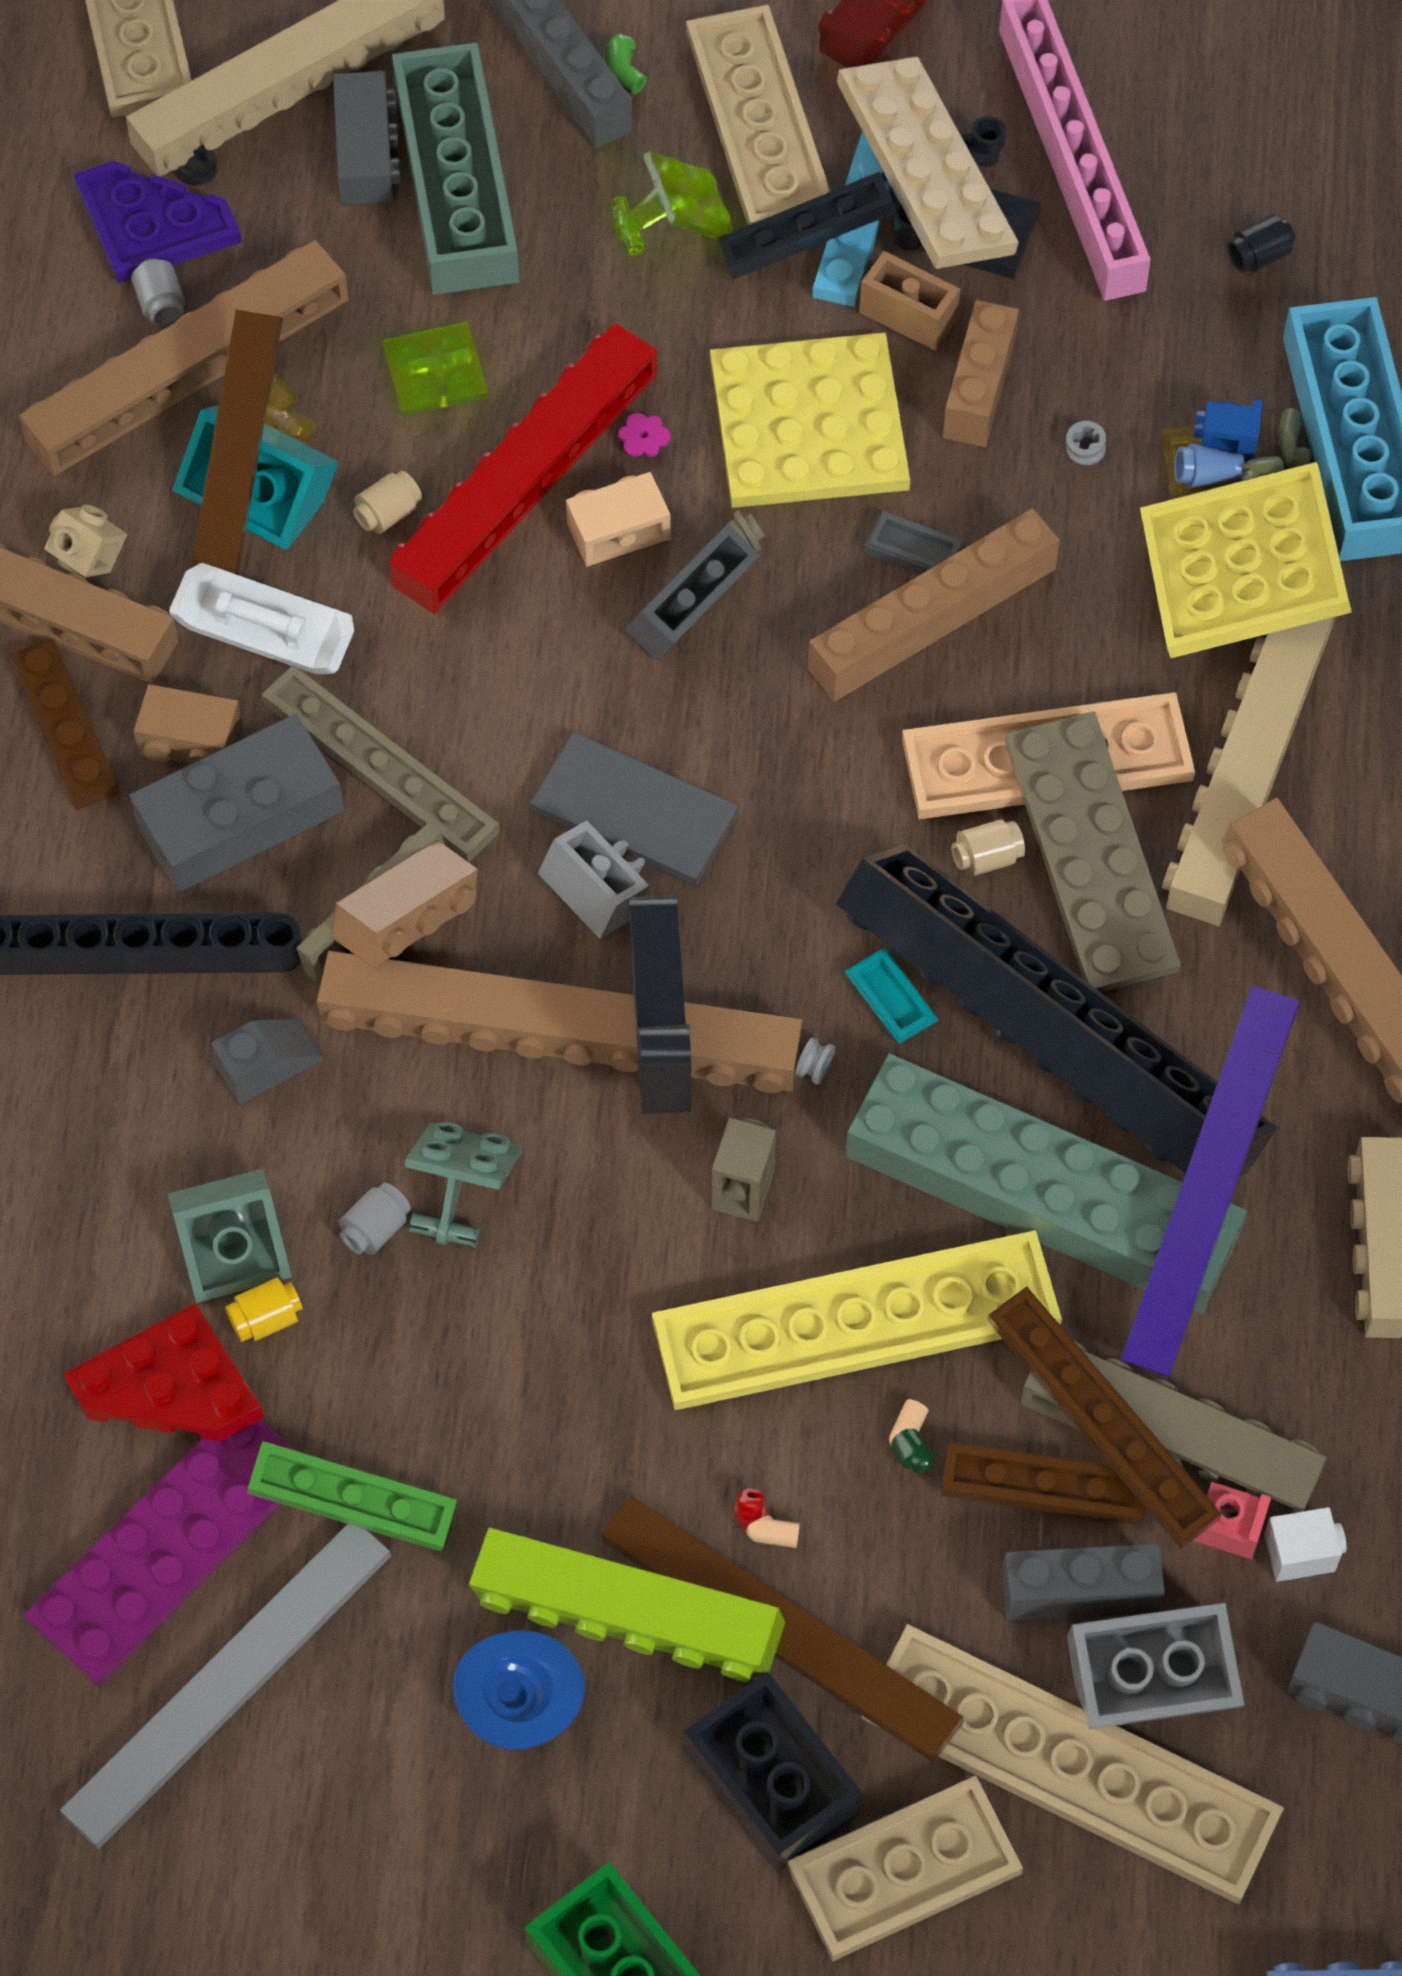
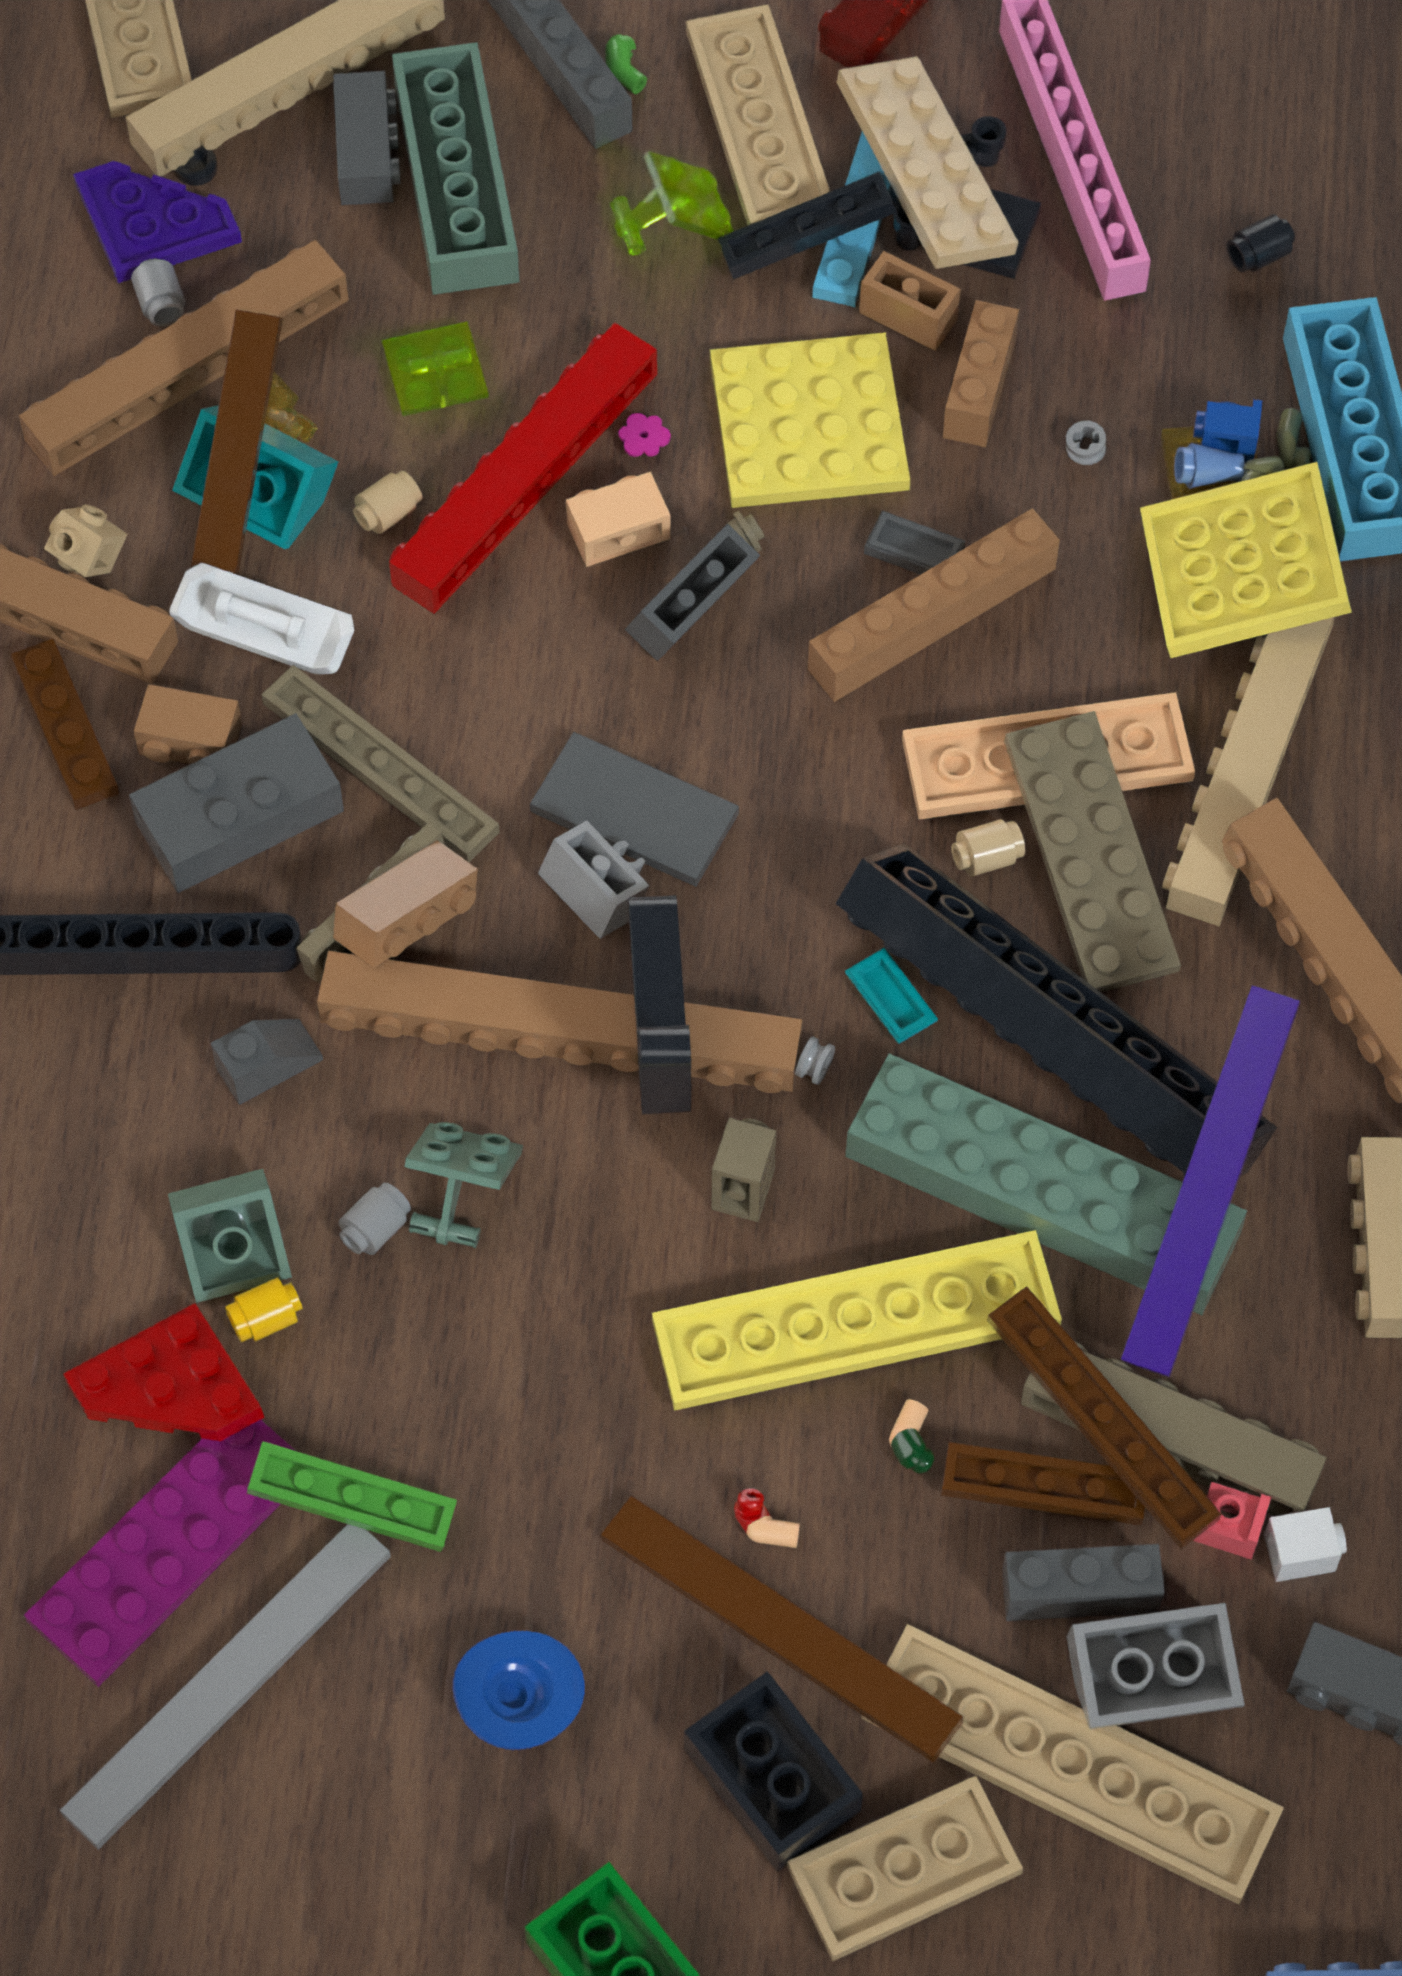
lime brick [469,1527,785,1682] -> none

